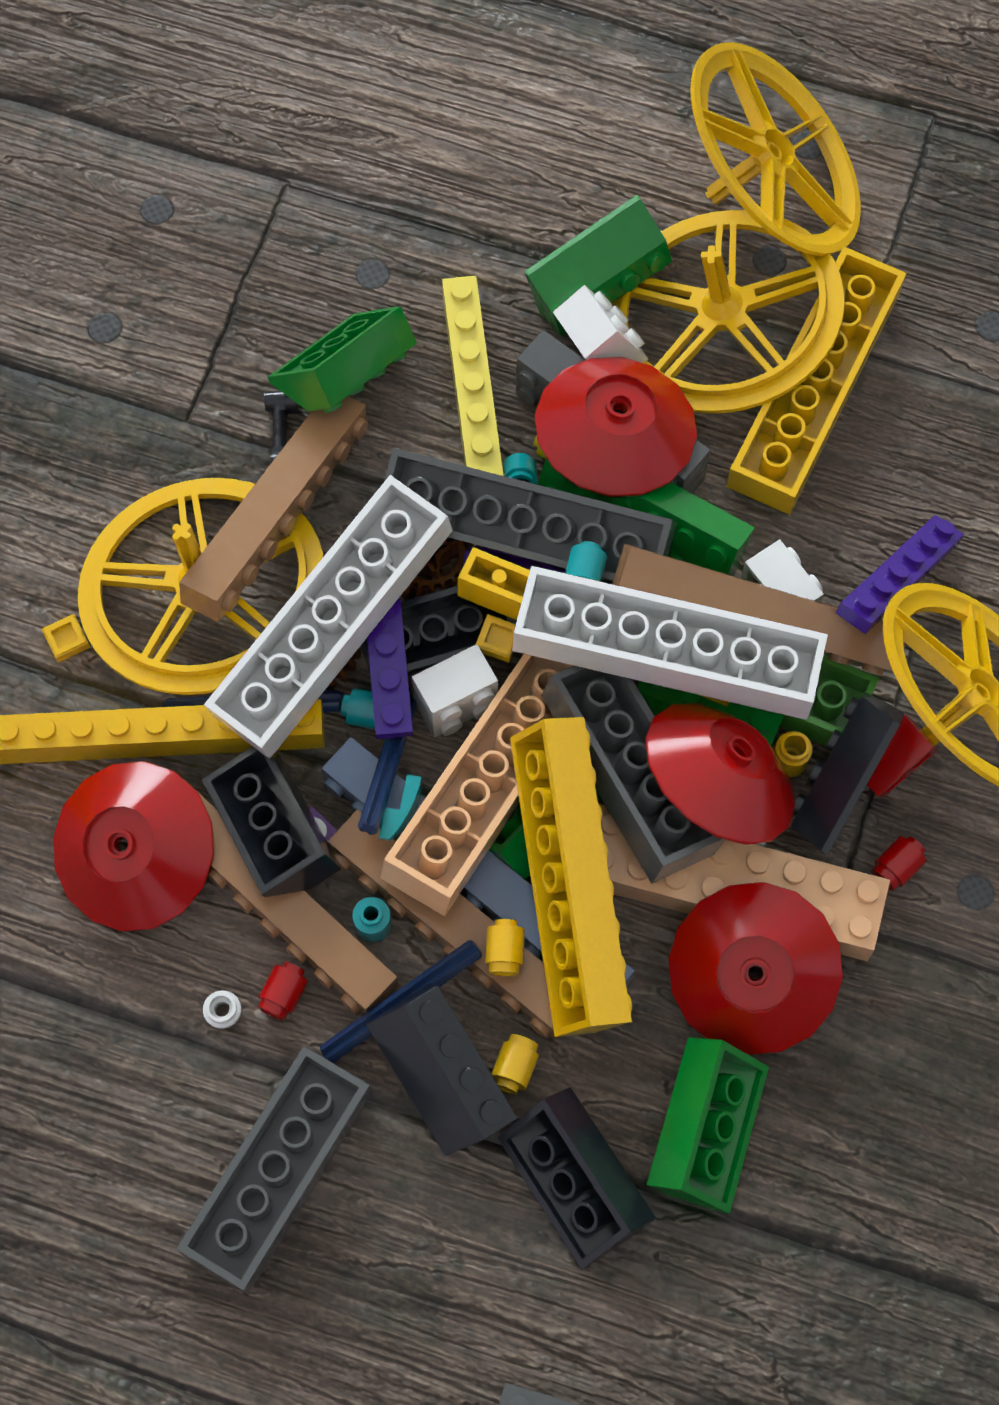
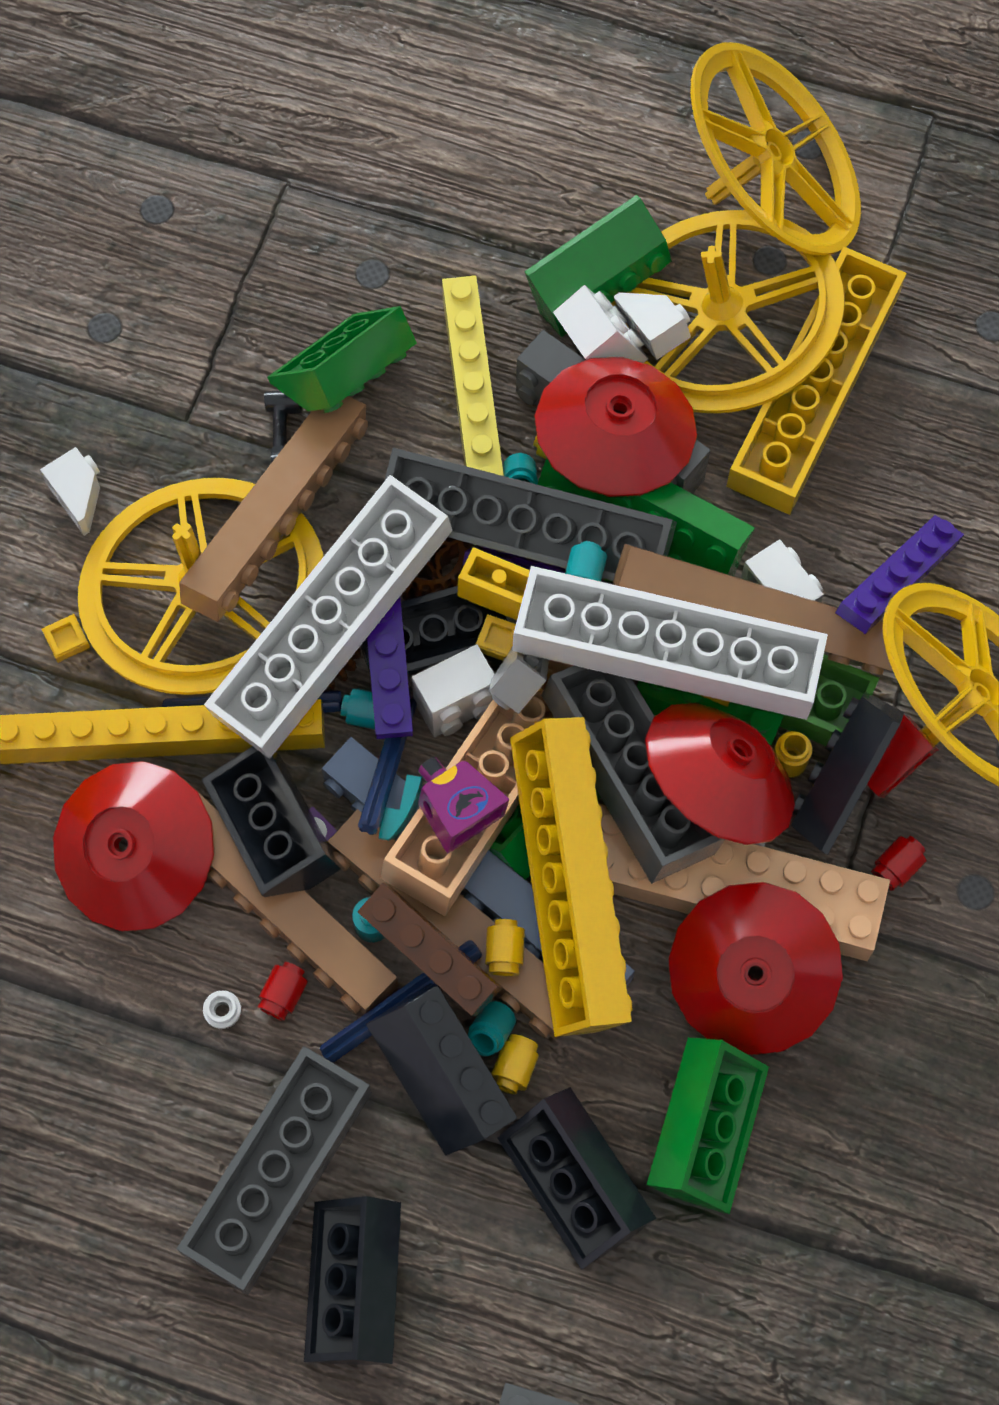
none -> white slope [40,447,100,536]
none -> black slope [304,1196,401,1365]
none -> reddish brown brick [357,883,503,1016]
none -> magenta torso [418,757,509,854]
none -> teal brick [468,1001,516,1056]
none -> light grey slope [489,647,549,714]
none -> white slope [614,292,691,360]

